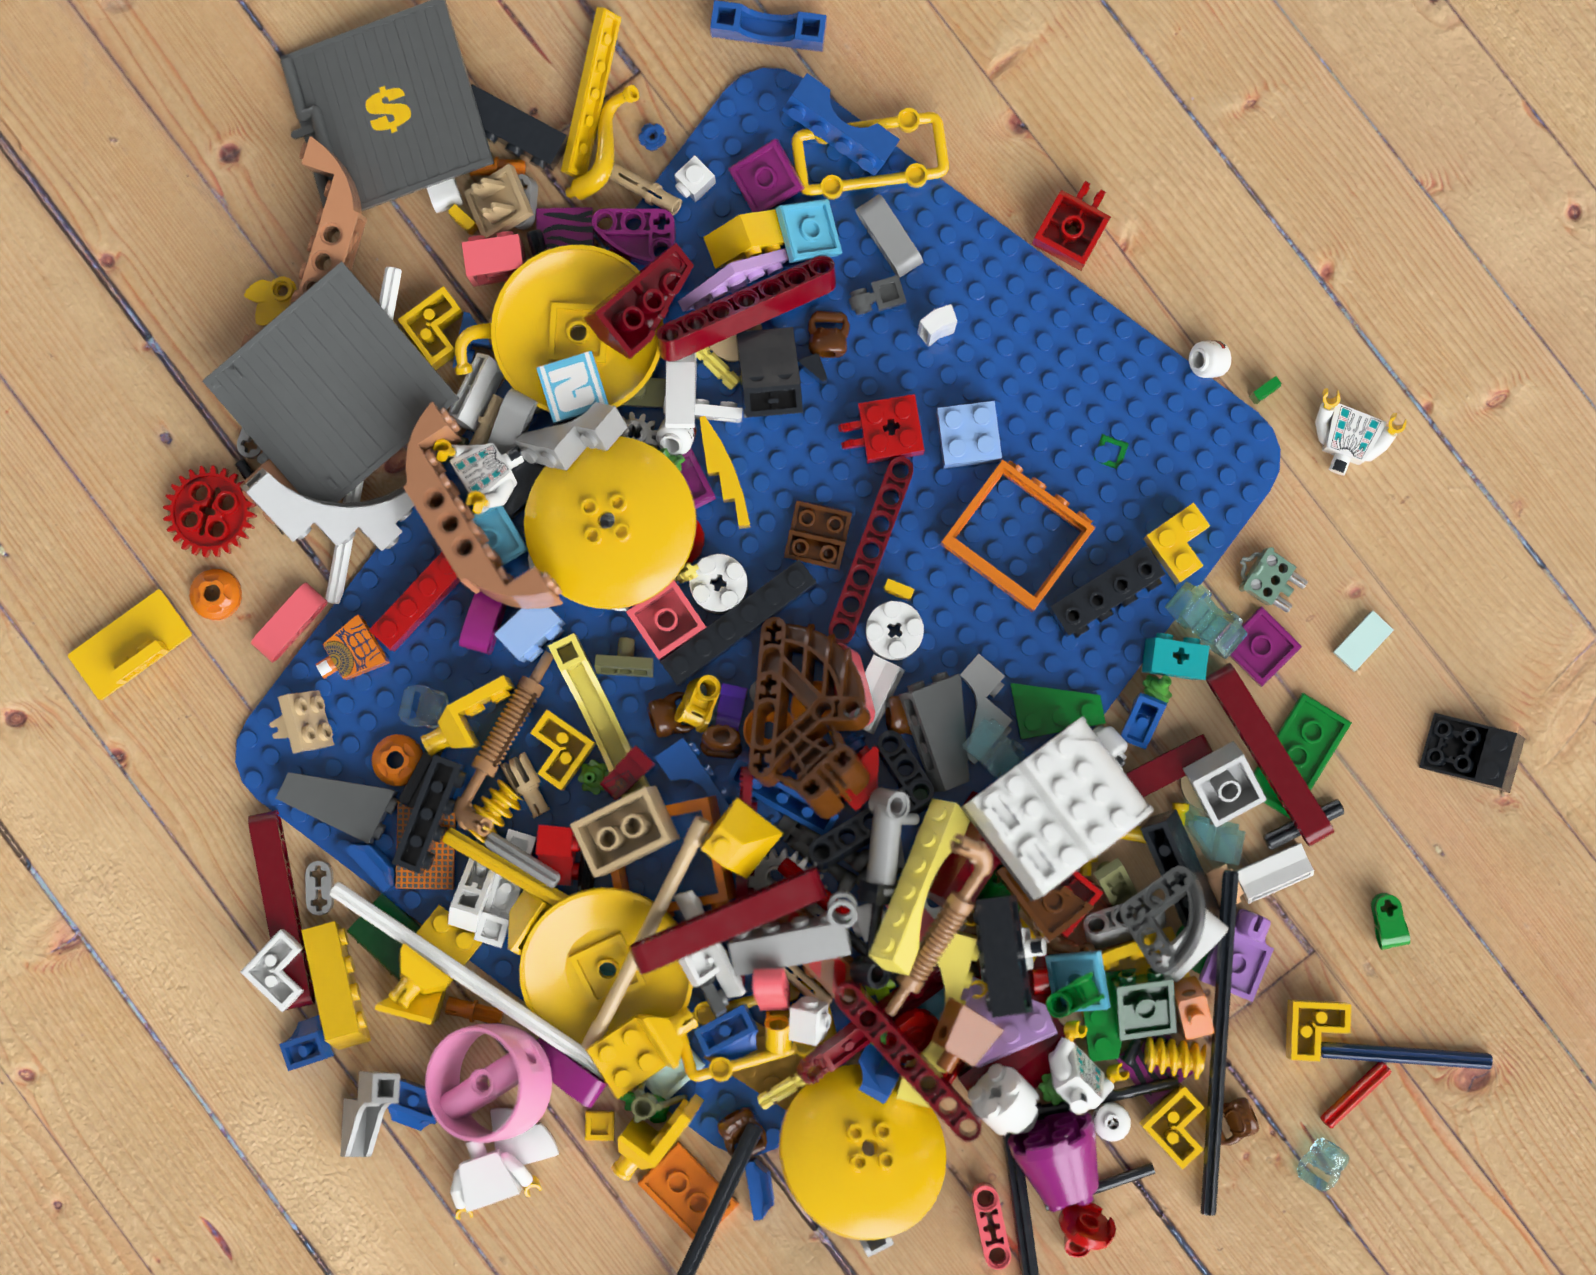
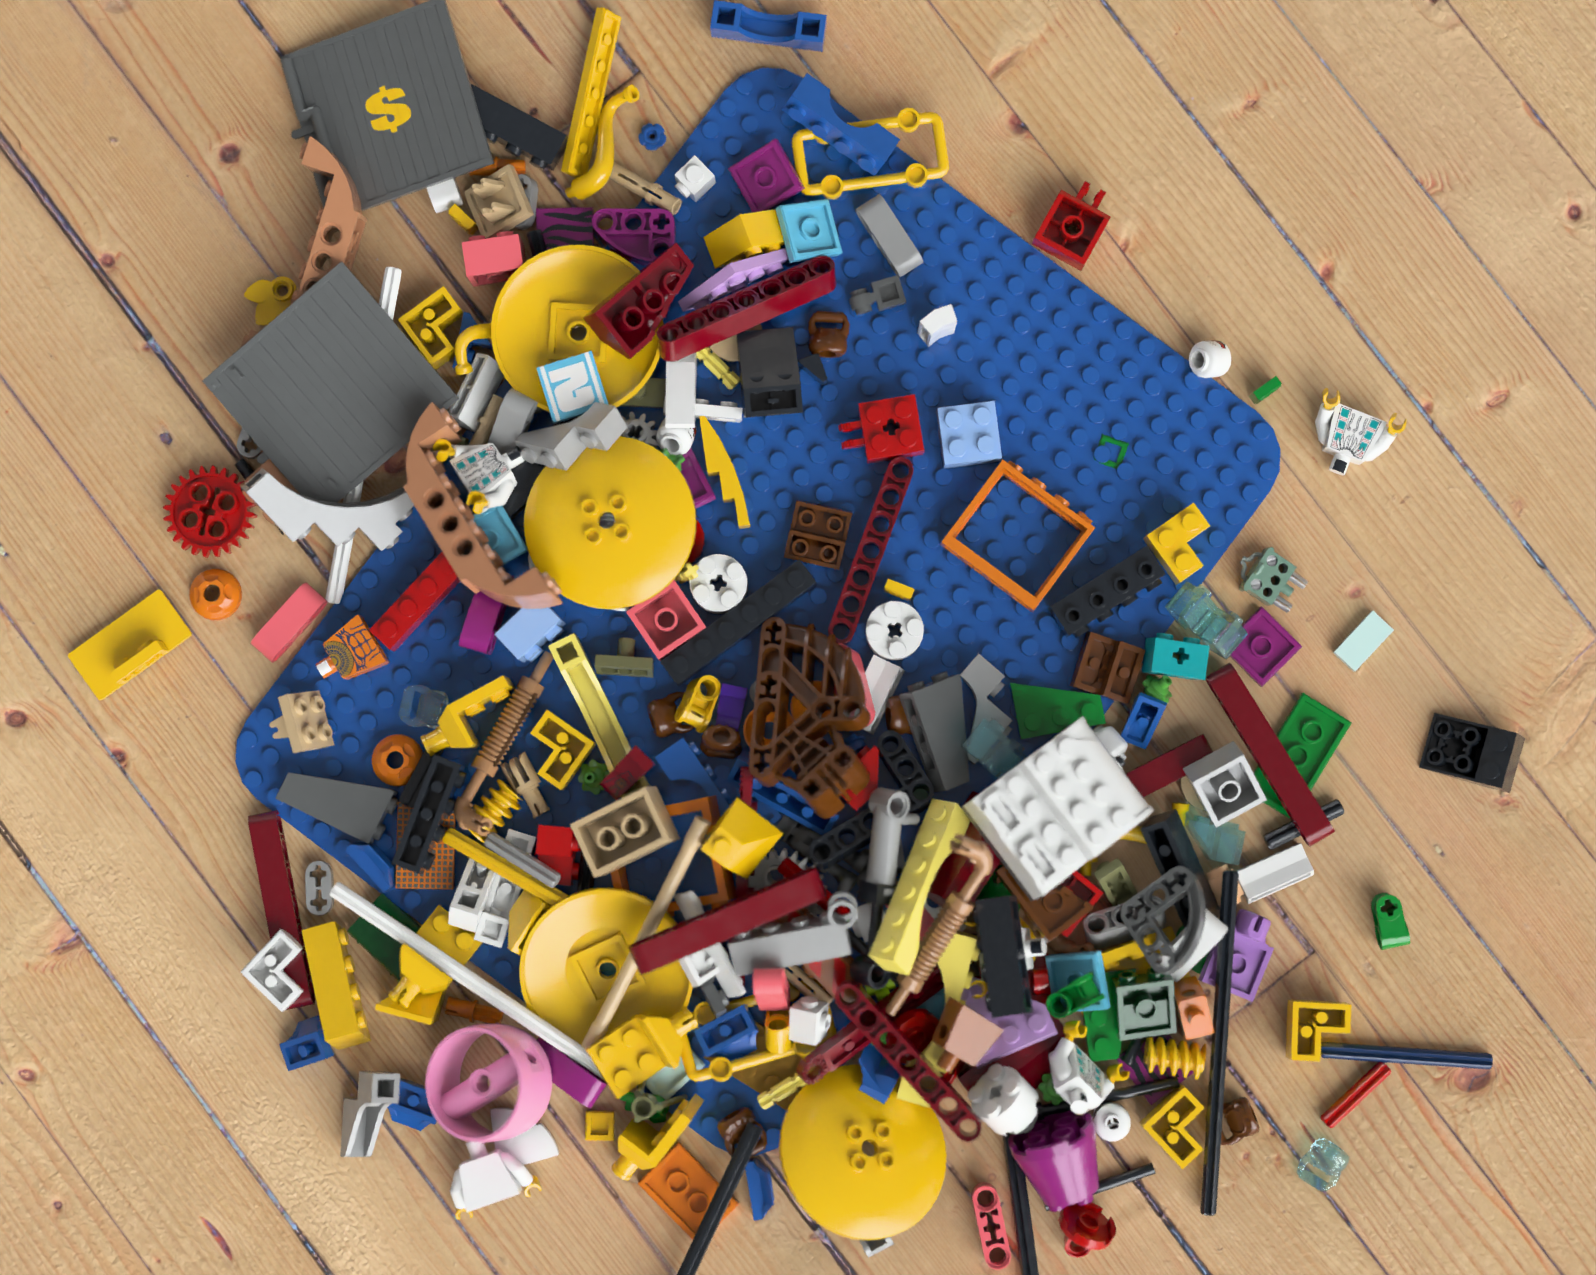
none -> reddish brown slope [1069,631,1146,704]

